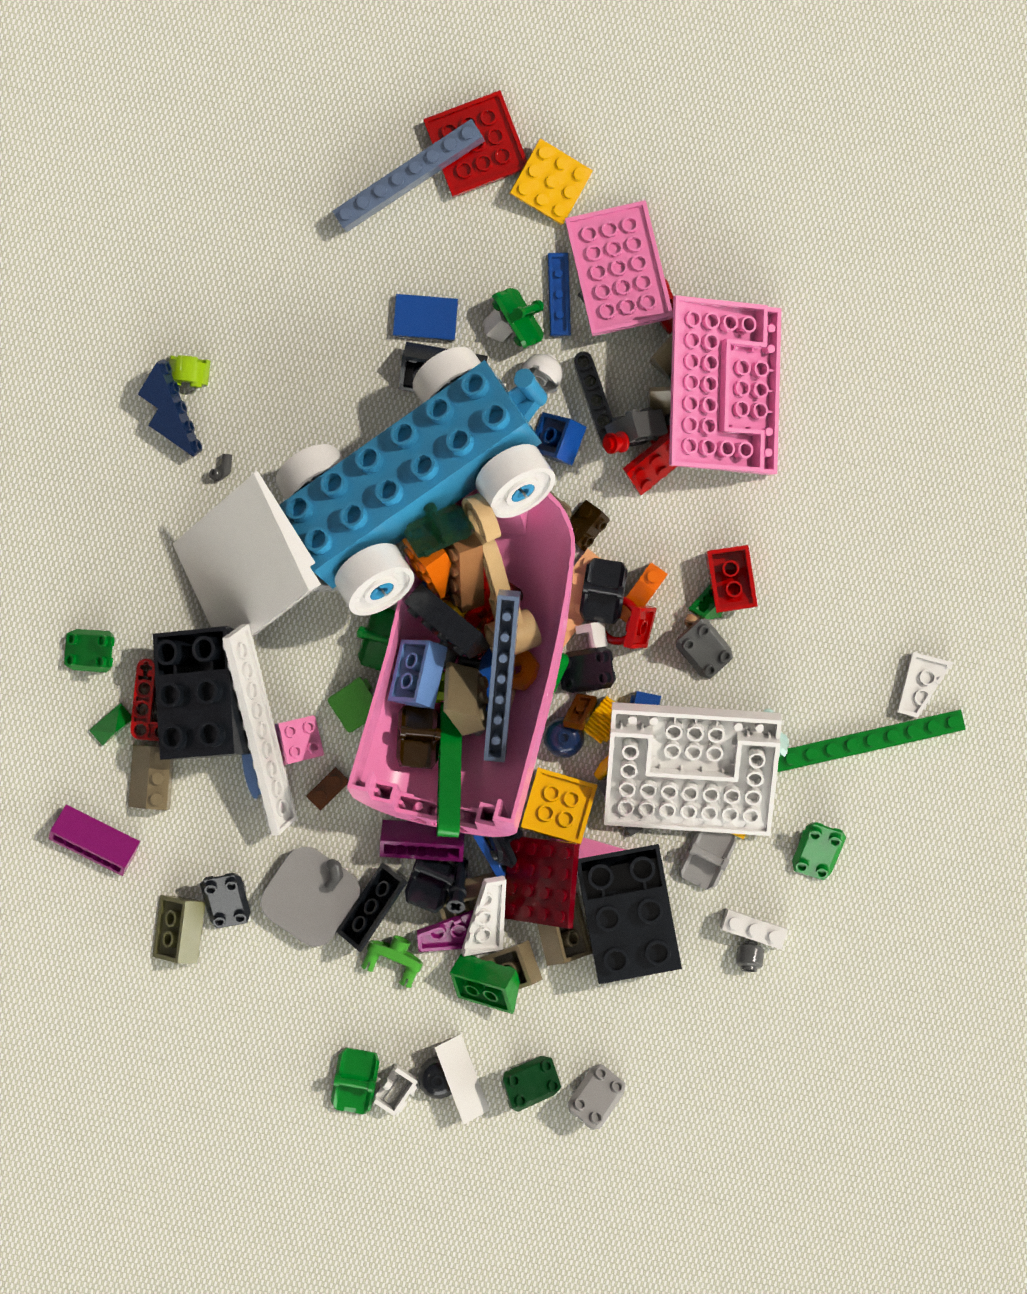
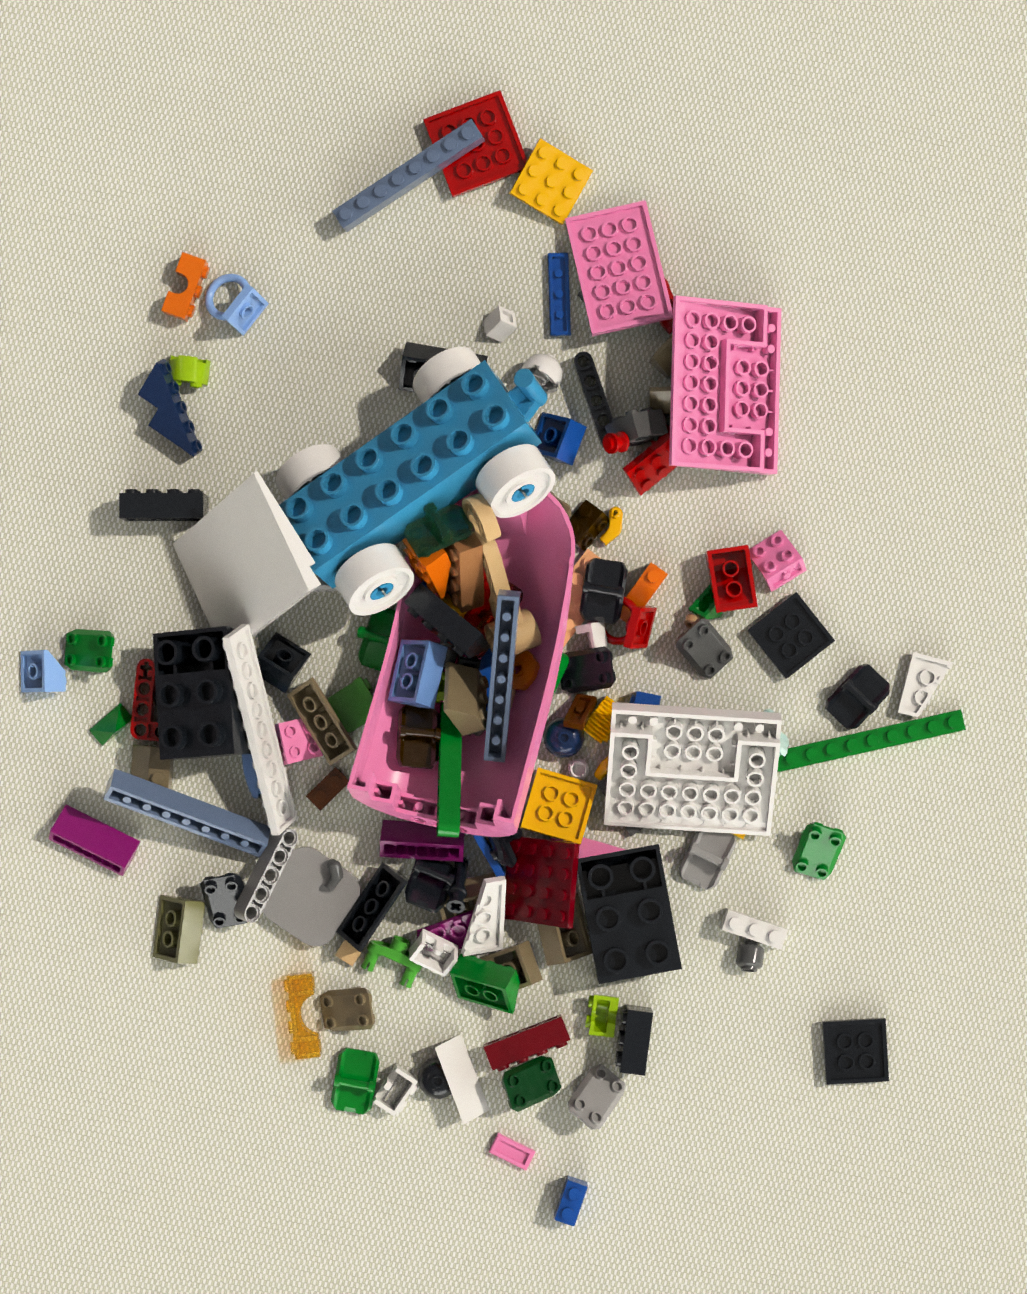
dark grey arm [209,454,233,481] -> none
blue tile [393,294,458,341] -> none
green shield [492,288,544,349] -> none
none -> light blue slope [20,650,67,693]
none -> sand blue brick [103,769,270,857]
none -> black brick [119,489,209,521]
none -> orange arch [161,252,210,322]
none -> light blue tile [205,274,269,336]
none -> light grey beam [234,828,298,923]
none -> black slope [257,632,311,693]
none -> clear yellow arch [284,971,322,1060]
none -> dark tan slope [287,677,358,766]
none -> dark tan shield [320,986,375,1031]
none -> tan tile [335,940,361,966]
none -> white window [409,929,458,977]
none -> dark red brick [483,1014,570,1072]
none -> bright pink tile [489,1132,535,1170]
none -> blue brick [554,1175,588,1226]
none -> white plate [568,759,589,779]
none -> lime cylinder [585,994,619,1038]
none -> yellow arm [599,507,623,546]
none -> black brick [615,1004,653,1076]
none -> black plate [747,592,835,679]
none -> bright pink bracket [749,530,806,592]
none -> black plate [822,1018,889,1085]
none -> black shield [825,664,890,730]

